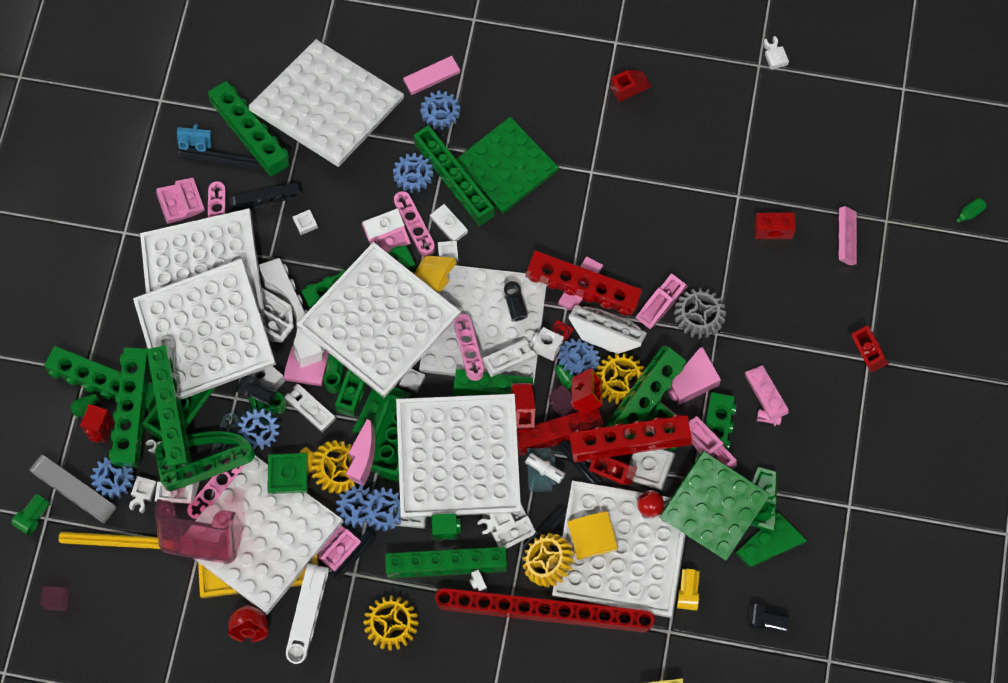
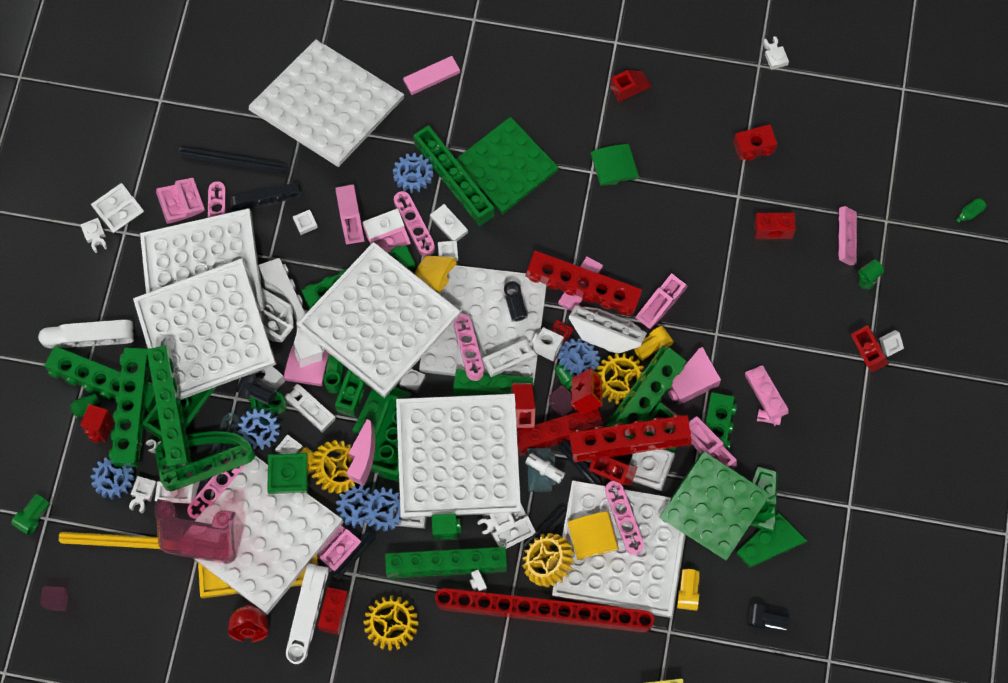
light grey beam [29,454,117,524] -> none
dark azure hips [177,124,212,152] -> none
green brick [208,81,289,177] -> none
medium blue gear [420,90,460,130] -> none
red piece [637,490,664,518] -> none
light grey gear [674,288,726,339] -> none
none -> white piece [38,320,134,348]
none -> white plate [81,218,107,253]
none -> white slope [91,183,144,233]
none -> white plate [275,435,303,454]
none -> red brick [318,587,349,635]
none -> bright pink slope [335,184,364,245]
none -> green slope [591,144,639,186]
none -> bright pink beam [605,481,644,555]
none -> yellow piece [634,326,674,360]
none -> red brick [733,124,777,161]
none -> green piece [858,259,884,290]
none -> white plate [879,330,904,357]

